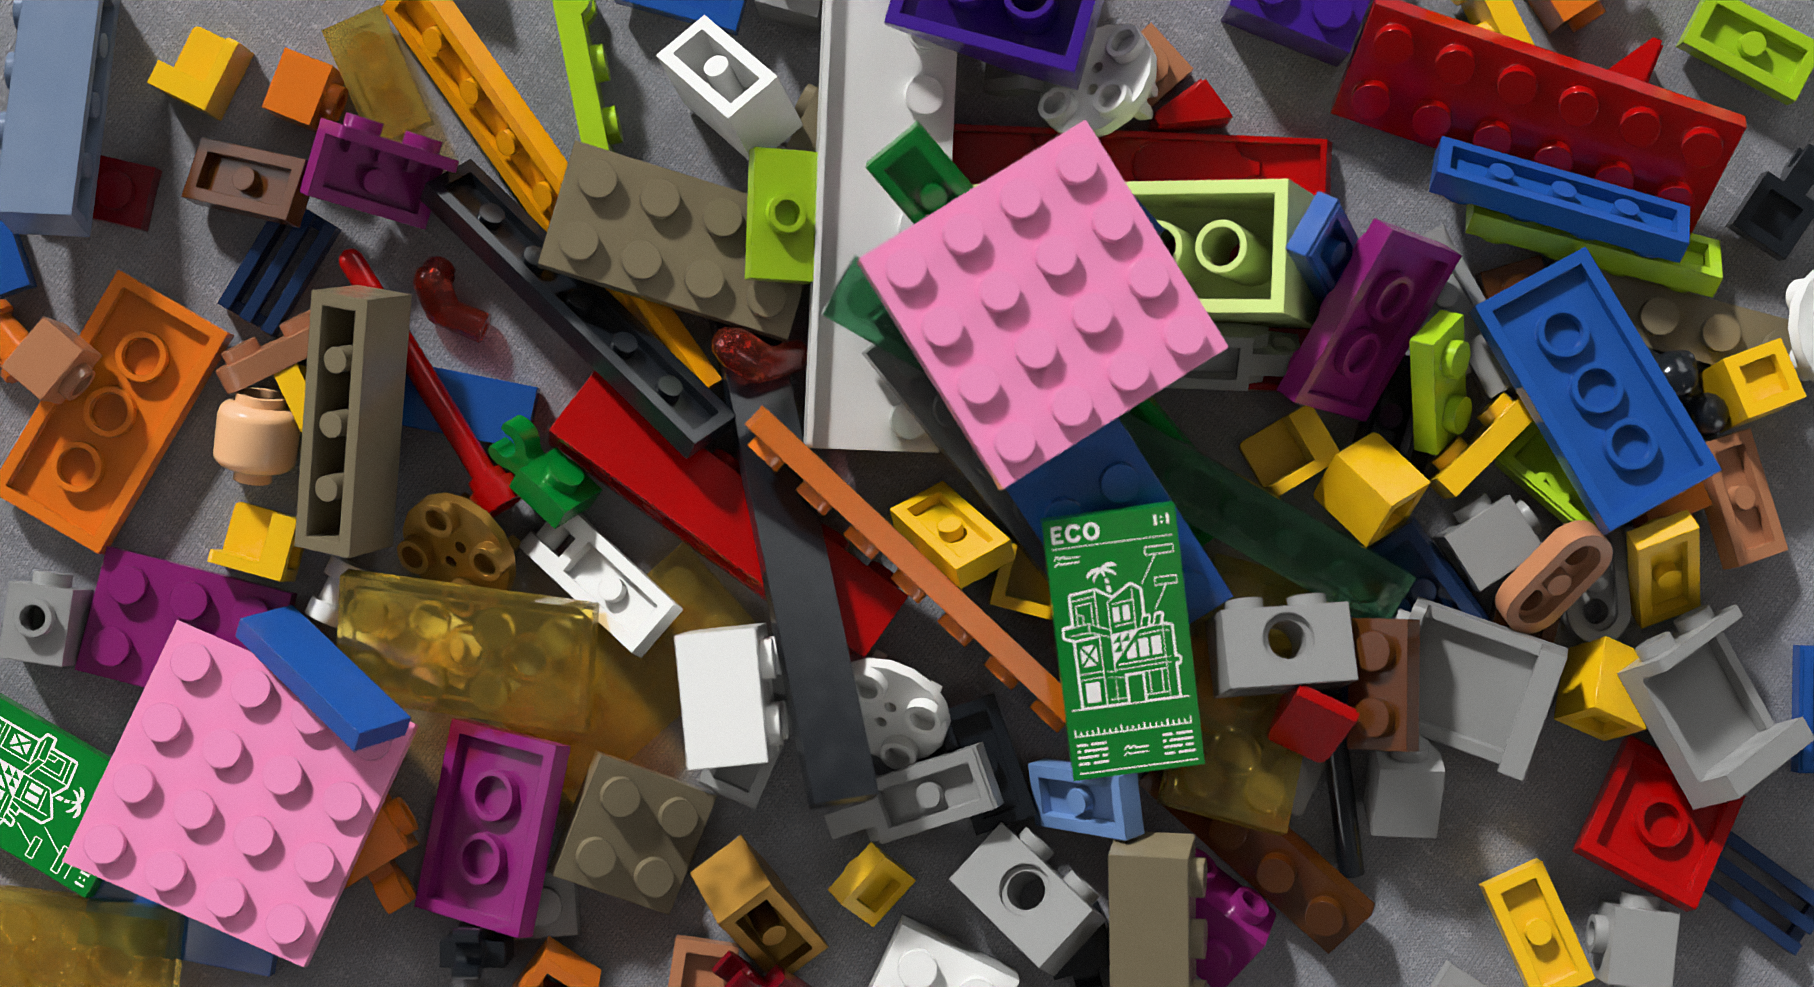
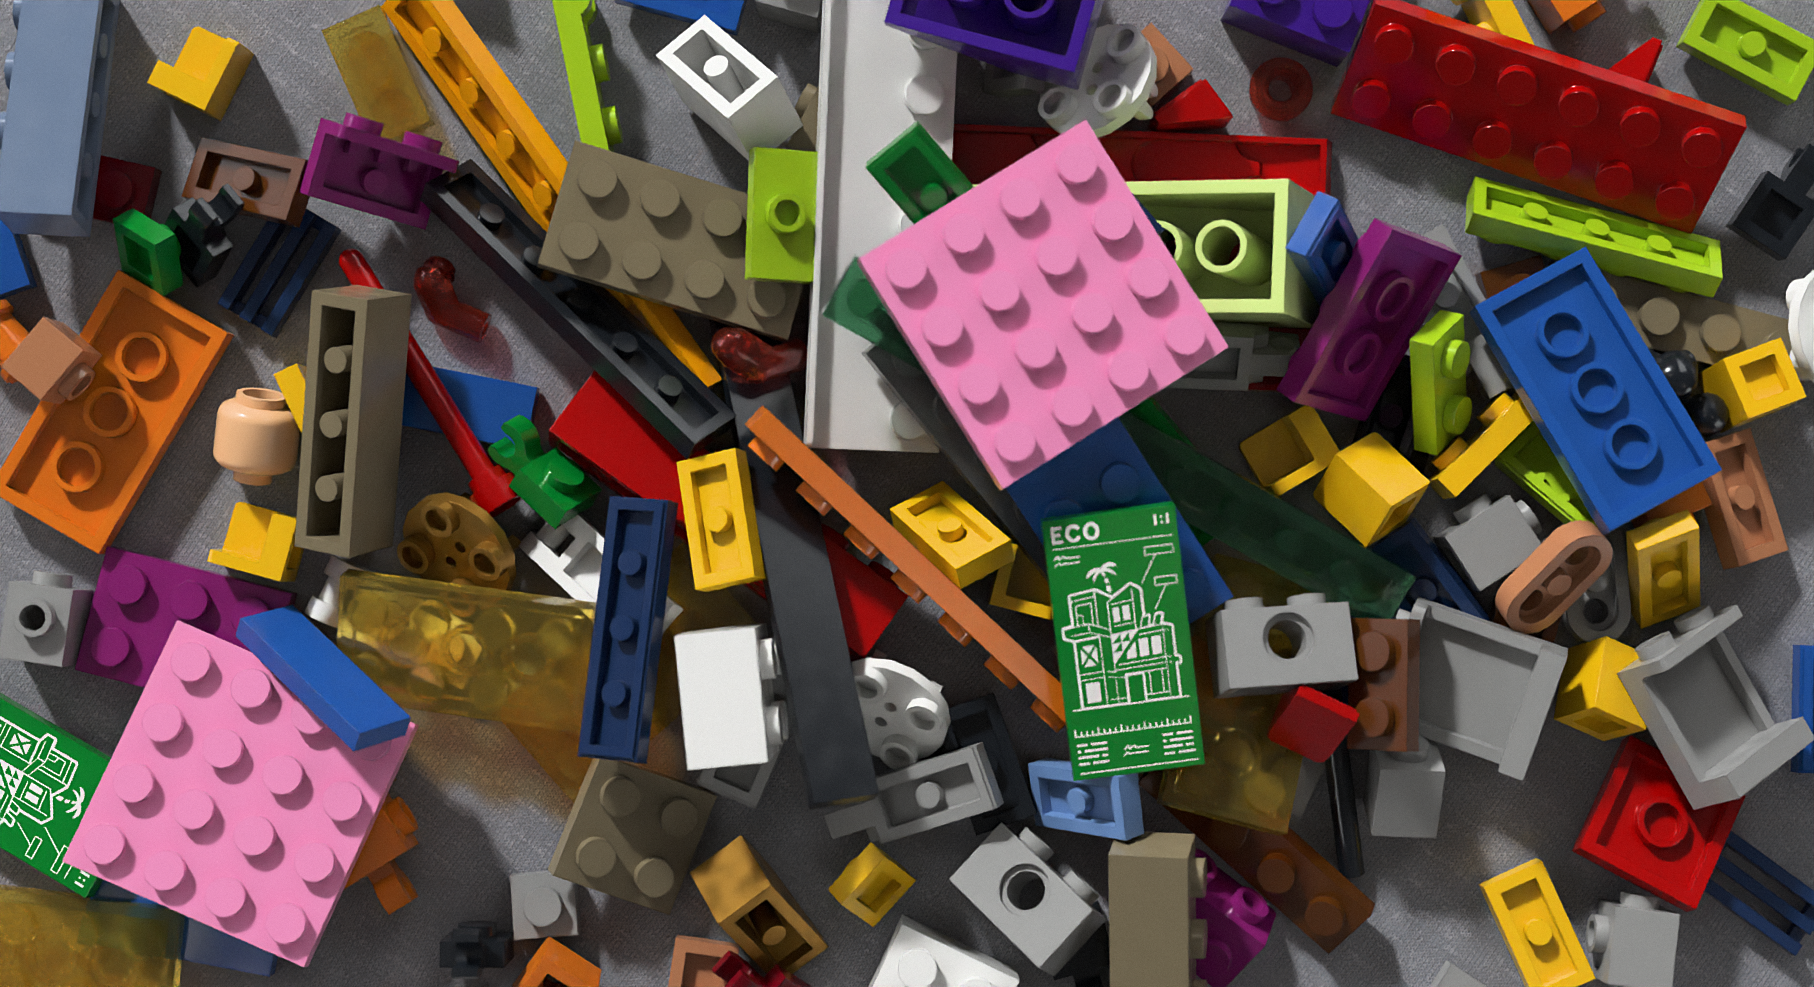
nougat plate [215,309,311,394] -> none
orange plate [262,47,348,133] -> none
magenta plate [414,718,571,938] -> none
blue plate [1429,136,1690,264] -> none
none -> green plate [113,208,183,296]
none -> black plate [164,183,245,287]
none -> dark blue tile [578,496,678,764]
none -> yellow plate [676,448,766,592]
none -> clear red plate [1248,57,1313,122]

